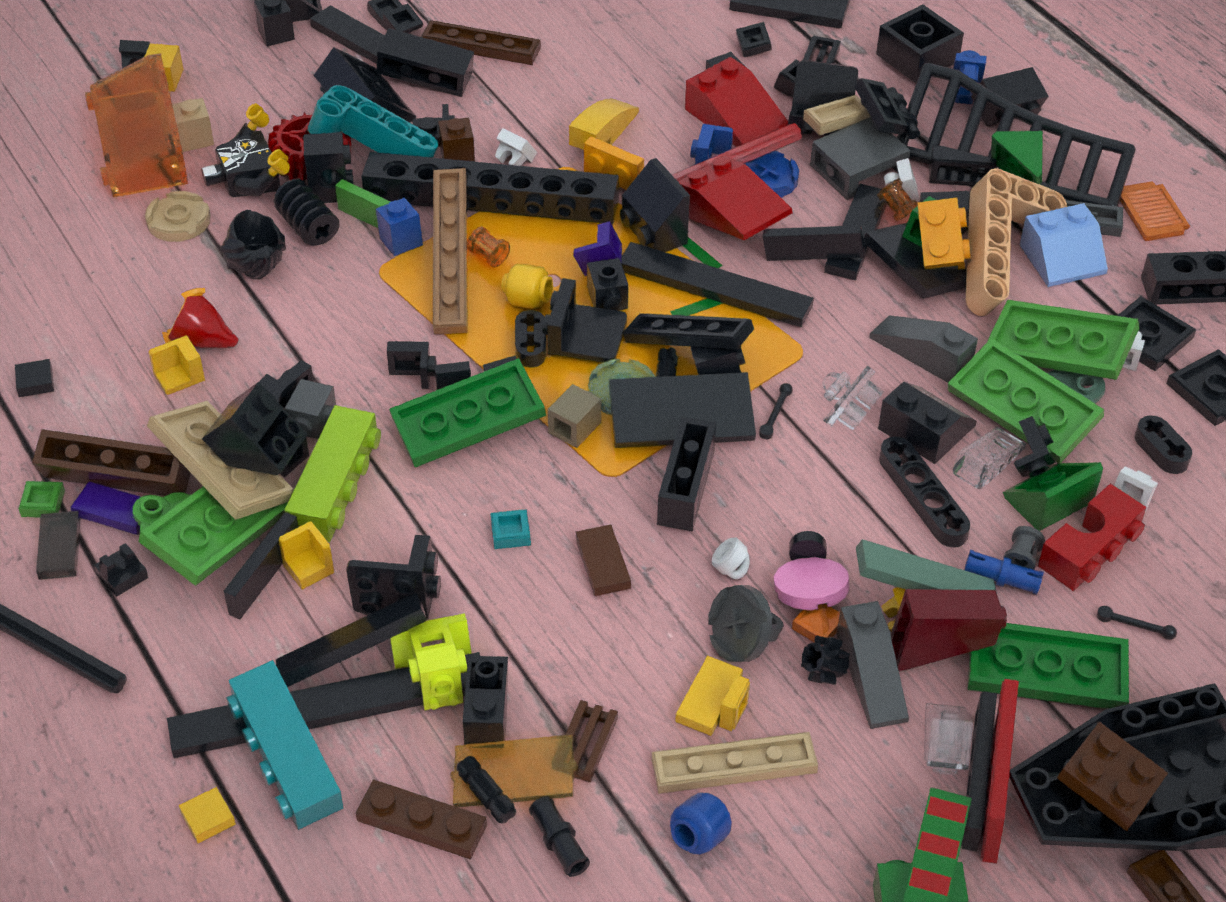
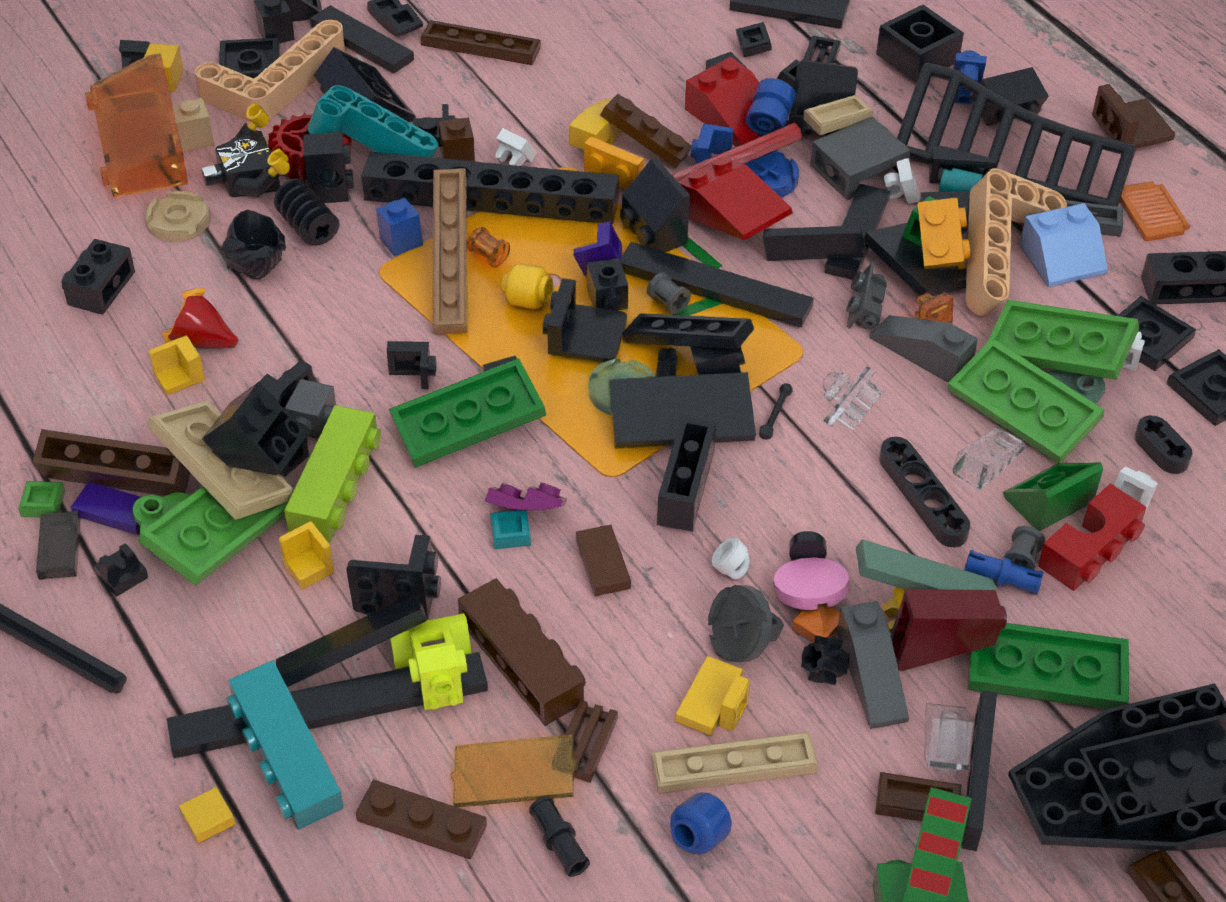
black tile [15,359,54,397] -> none
black tile [224,512,298,619] -> none
bright green tile [335,179,390,228] -> none
black brick [376,28,474,97] -> none
black tile [434,361,471,390] -> none
black axle [456,756,516,824] -> none
black slope [463,656,508,750] -> none
black beam [515,310,546,368] -> none
dark tan brick [548,384,601,448] -> none
black plate [854,78,920,139] -> none
clear orange bush [877,178,918,221] -> none
black slope [878,381,977,464] -> none
red tile [980,679,1019,864] -> none
green slope [991,131,1043,185] -> none
black bracket [1014,416,1056,477] -> none
reddish brown plate [1056,722,1168,831] -> none
black hinge [1097,606,1177,640] -> none
none -> black brick [61,239,135,315]
none -> light nougat beam [195,20,345,121]
none -> black tile [219,37,280,79]
none -> reddish brown brick [458,578,586,726]
none -> magenta slope [485,482,567,510]
none -> reddish brown plate [600,94,692,169]
none -> dark grey bush [647,272,691,315]
none -> blue wheel [746,78,796,136]
none -> dark grey hinge [846,262,887,329]
none -> reddish brown tile [875,772,962,821]
none -> clear orange tile [915,292,954,324]
none -> teal brick [939,168,983,192]
none -> reddish brown bracket [1092,84,1175,149]

